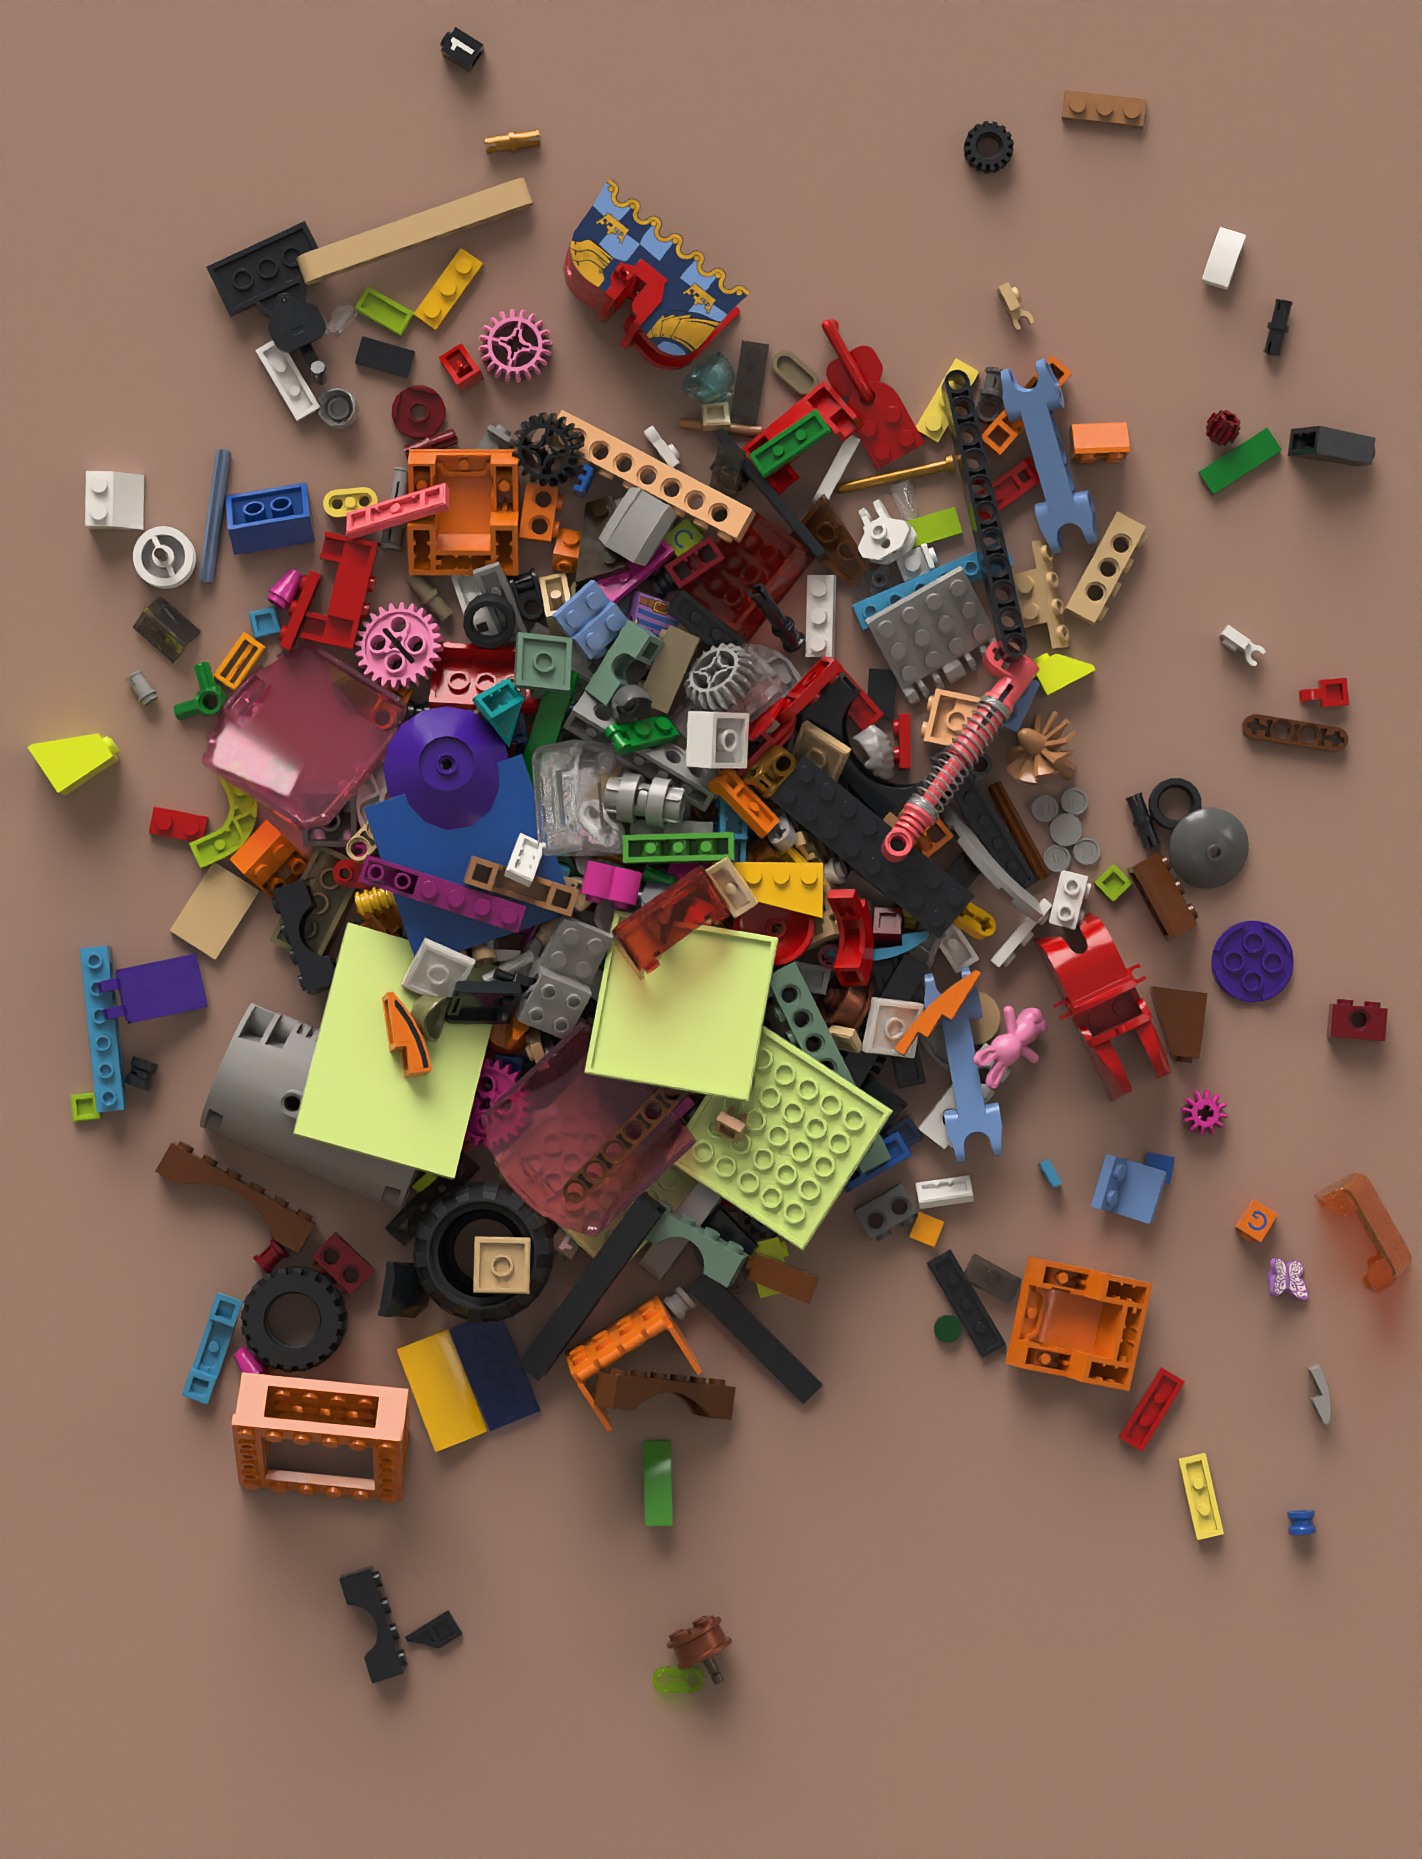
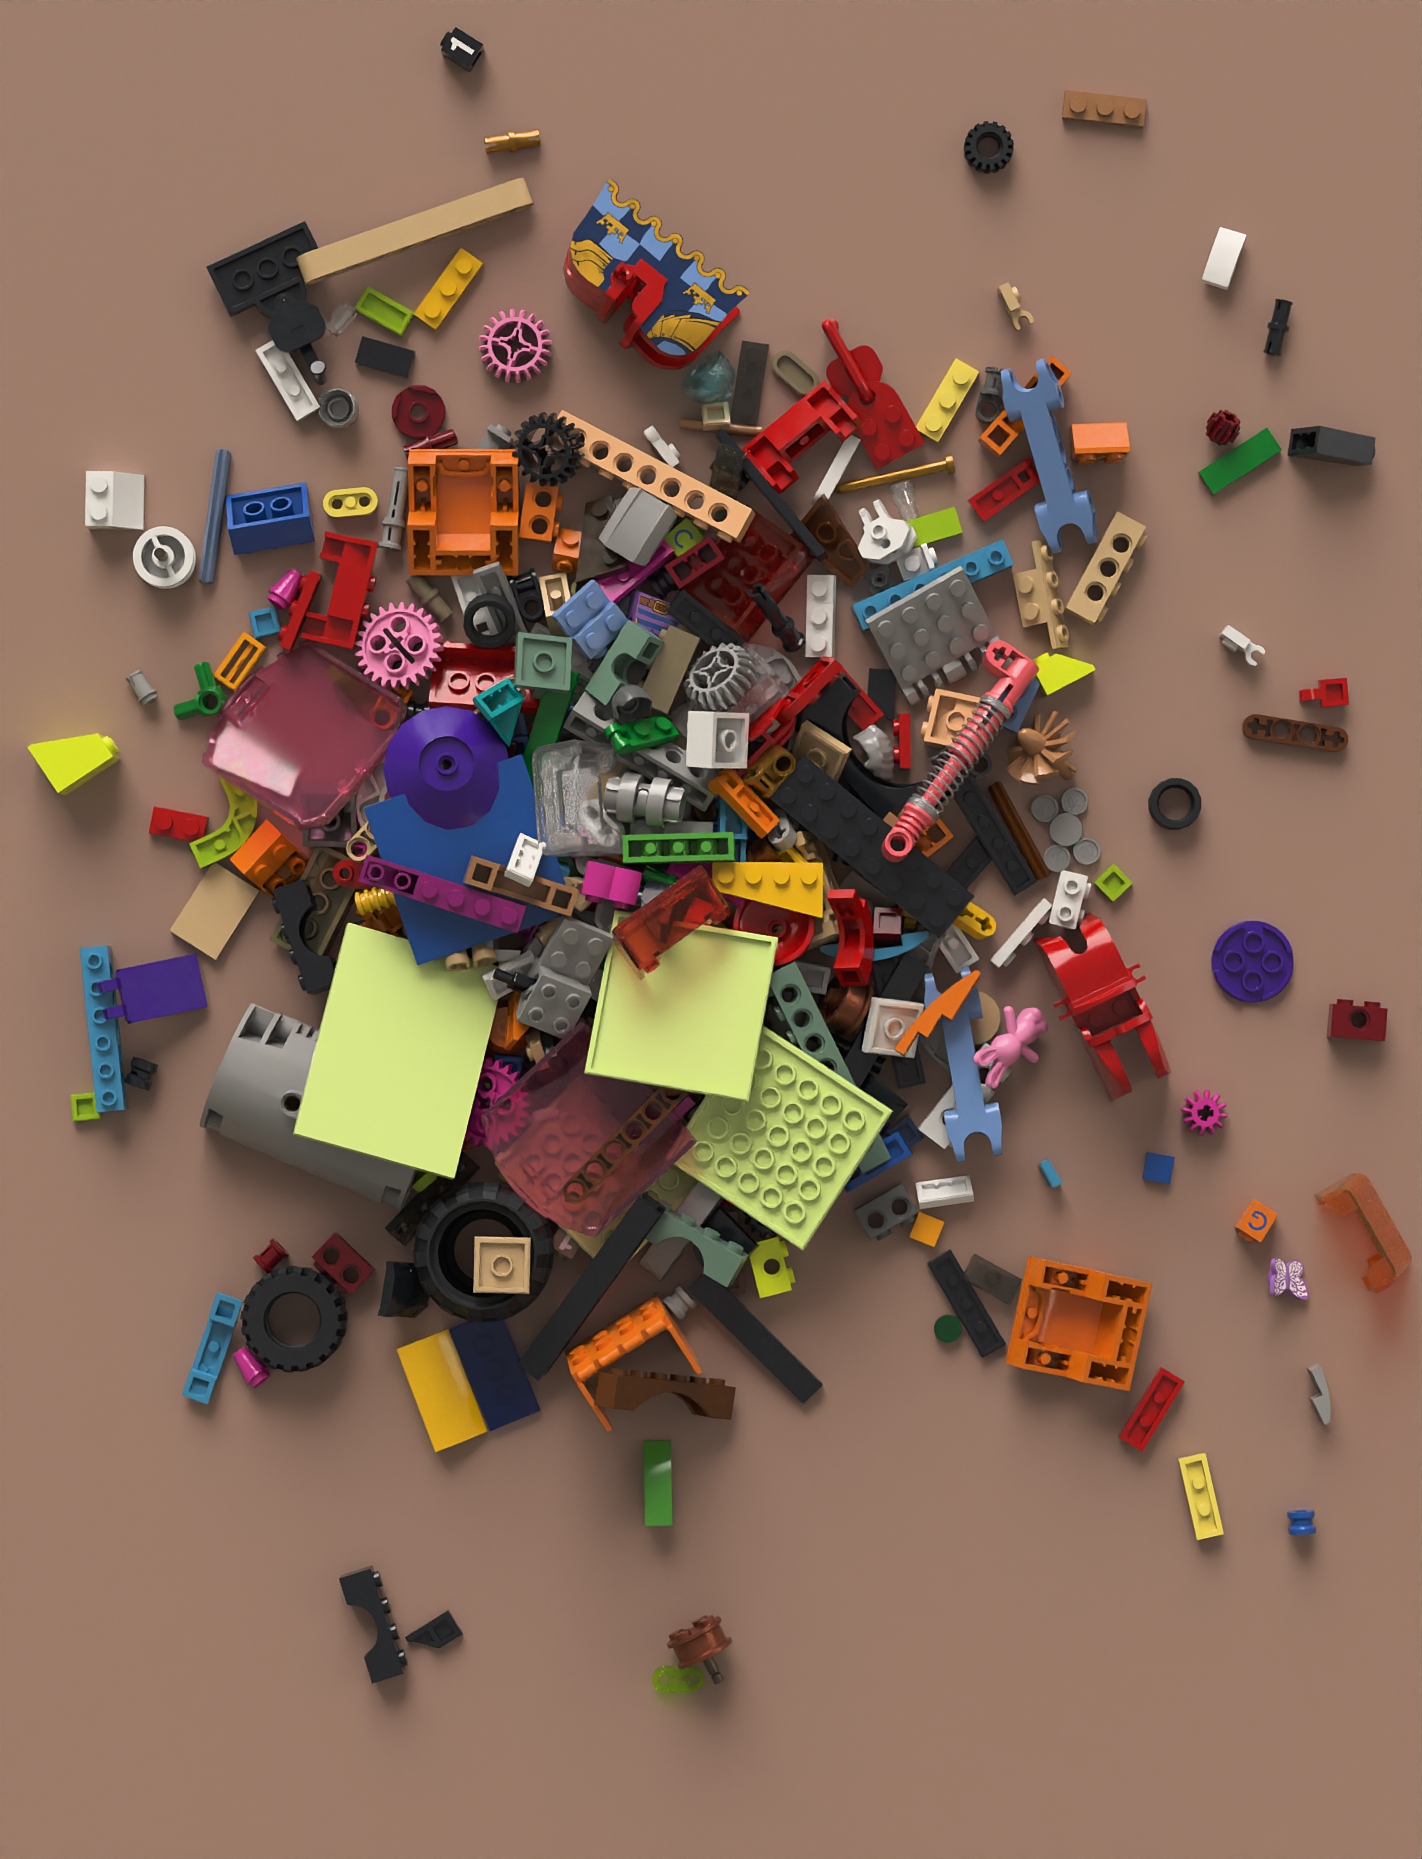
clear smoke panel [133,597,201,663] -> none
reddish brown arch [155,1141,316,1253] -> none
orange plate [231,1373,410,1504] -> none
coral plate [346,483,449,539] -> none
orange slope [382,992,432,1078] -> none
white tile [401,938,475,997] -> none
olive helmet [411,995,451,1043] -> none
red slope [438,343,484,393] -> none
black container [445,981,522,1025] -> none
blue tile [573,464,595,499] -> none
tan plate [704,856,758,918] -> none
medium nougat tile [714,1106,747,1144] -> none
reddish brown slope [744,1252,819,1304] -> none
green tile [748,409,832,479] -> none
dark red bush [817,943,839,969] -> none
white plate [824,857,848,884] -> none
tan tile [829,1024,862,1053] -> none
light grey tile [939,800,1043,922] -> none
black beam [941,370,1028,663] -> none
medium blue bracket [1091,1154,1167,1224] -> none
black pin [1125,792,1161,849] -> none
reddish brown slope [1127,853,1198,941] -> none
reddish brown slope [1150,986,1208,1063] -> none
dark grey dish [1168,807,1249,889] -> none

